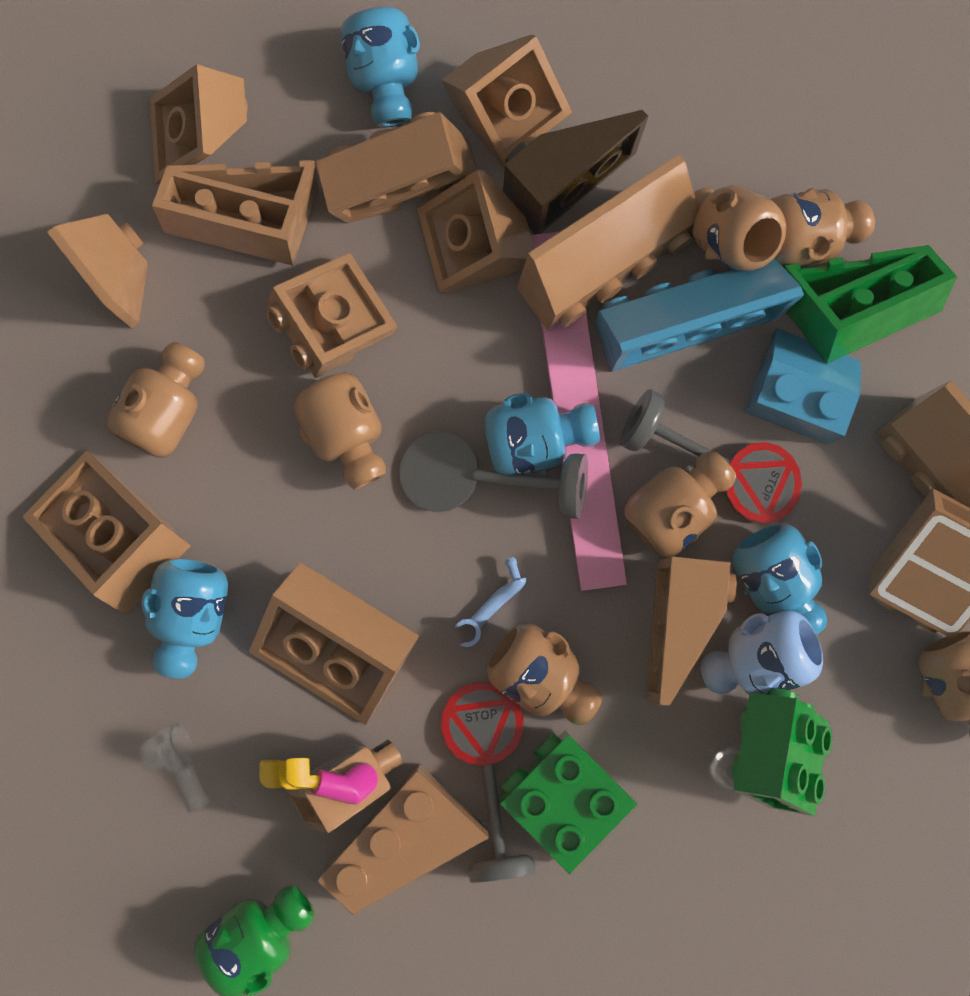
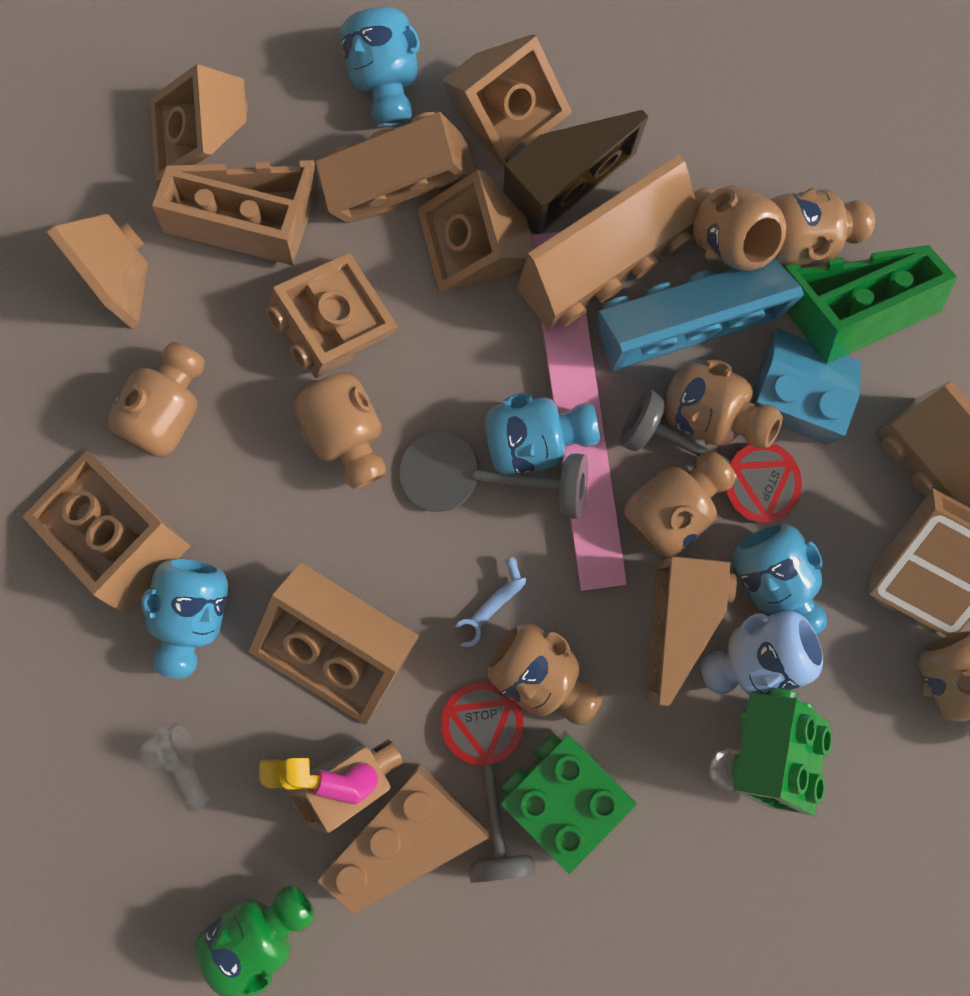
none -> medium nougat piece [664,360,783,449]

